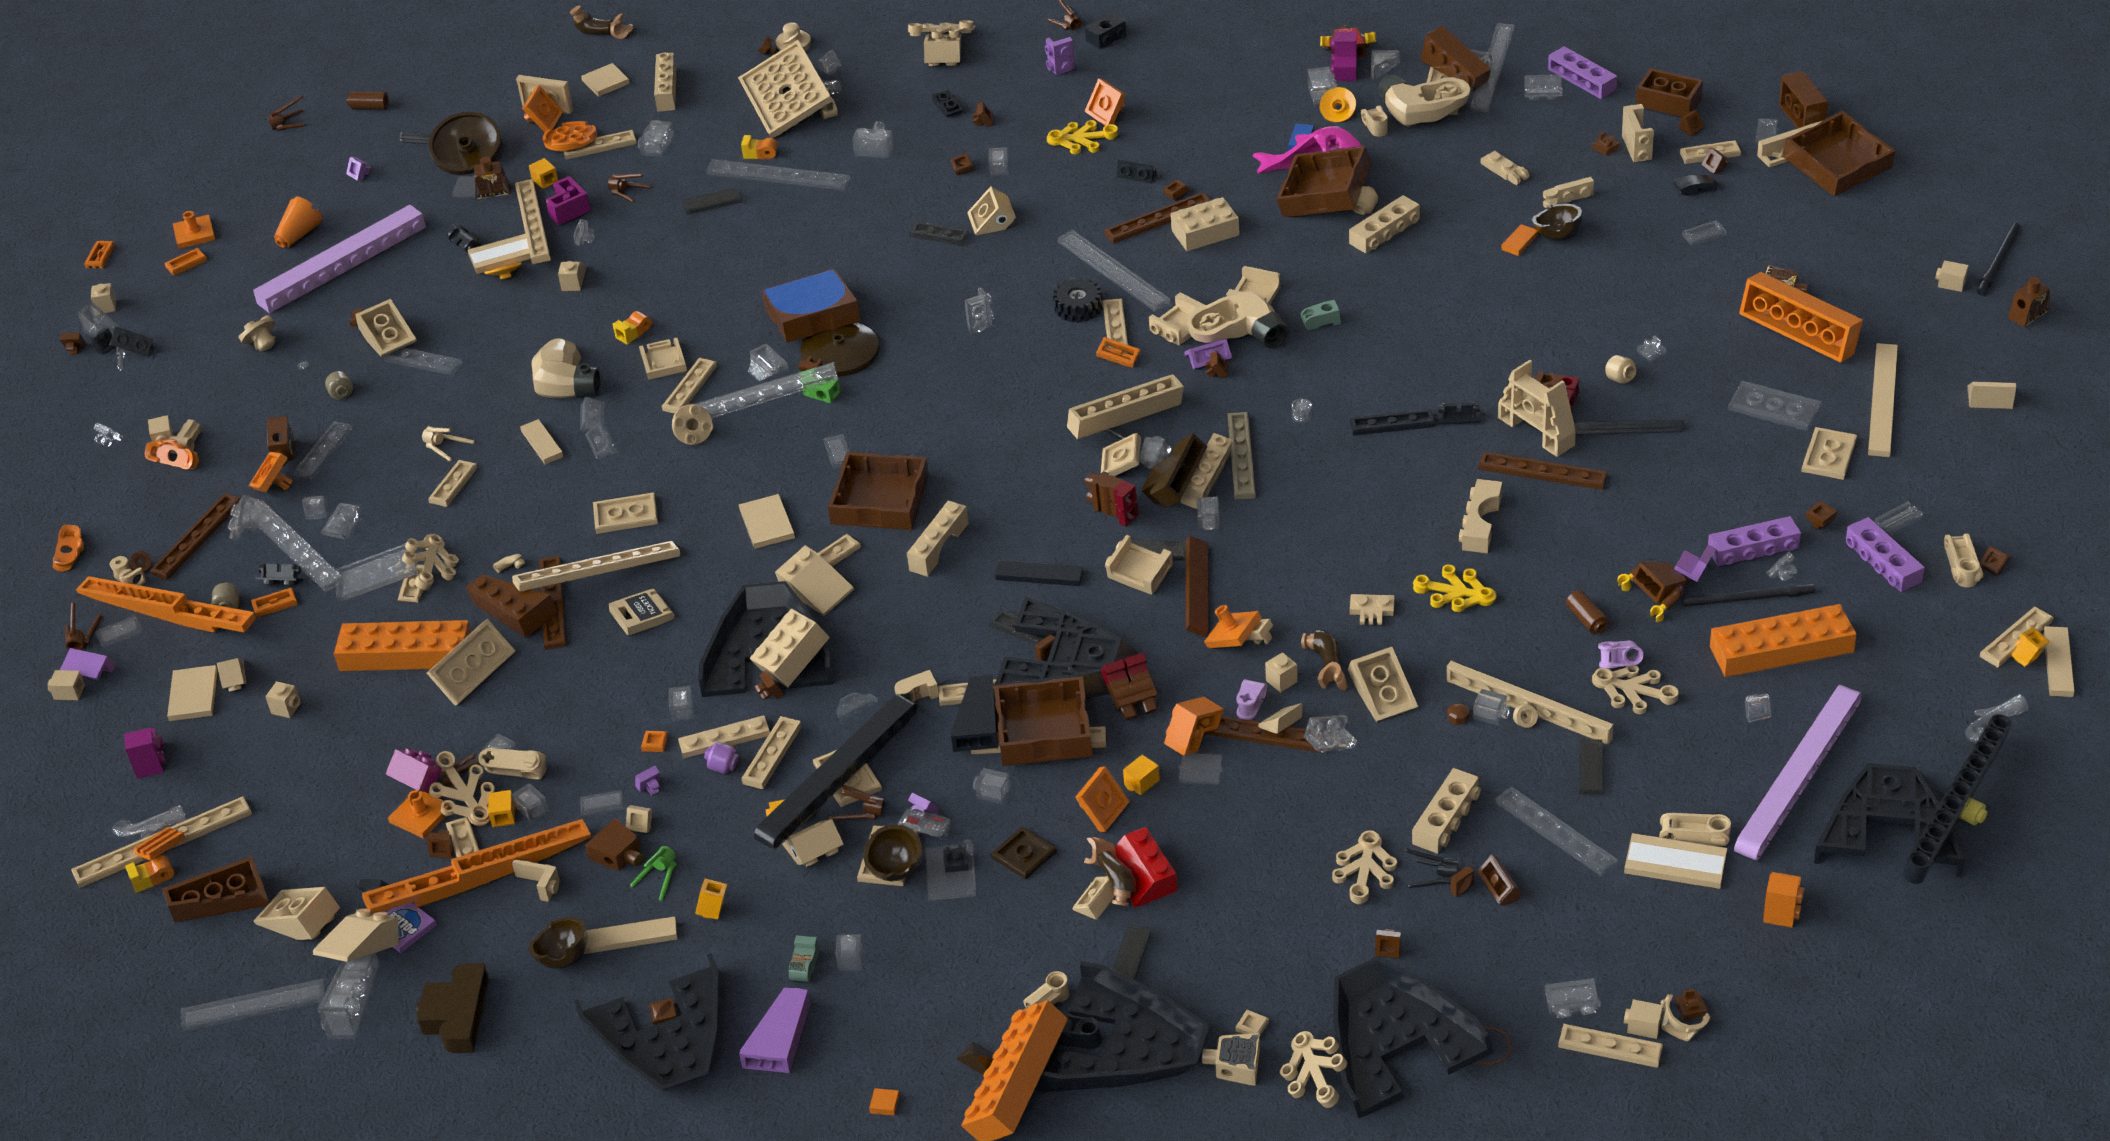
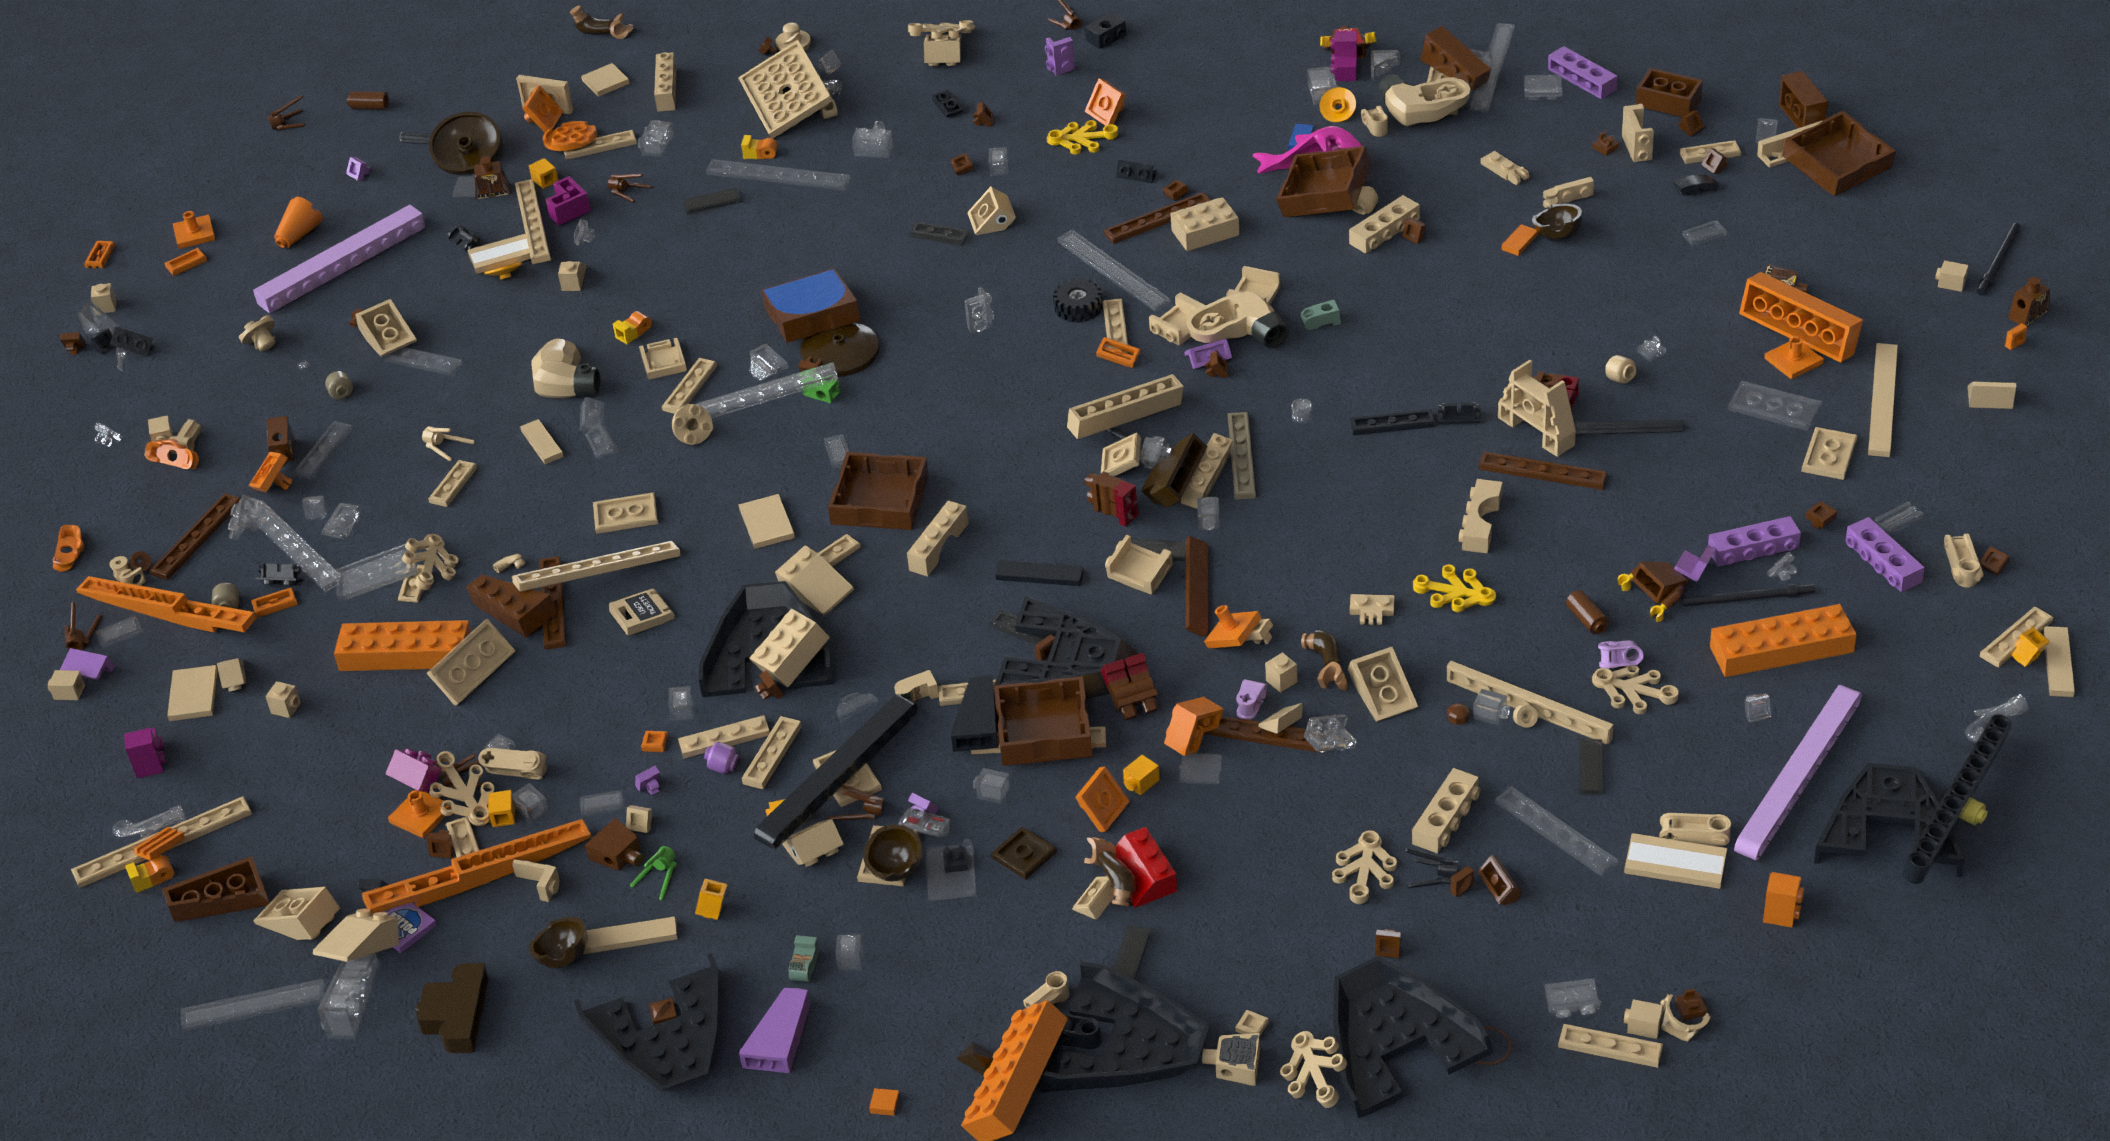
none -> reddish brown tile [1402,218,1426,244]
none -> orange tile [1765,336,1824,379]
none -> orange tile [2005,323,2027,350]

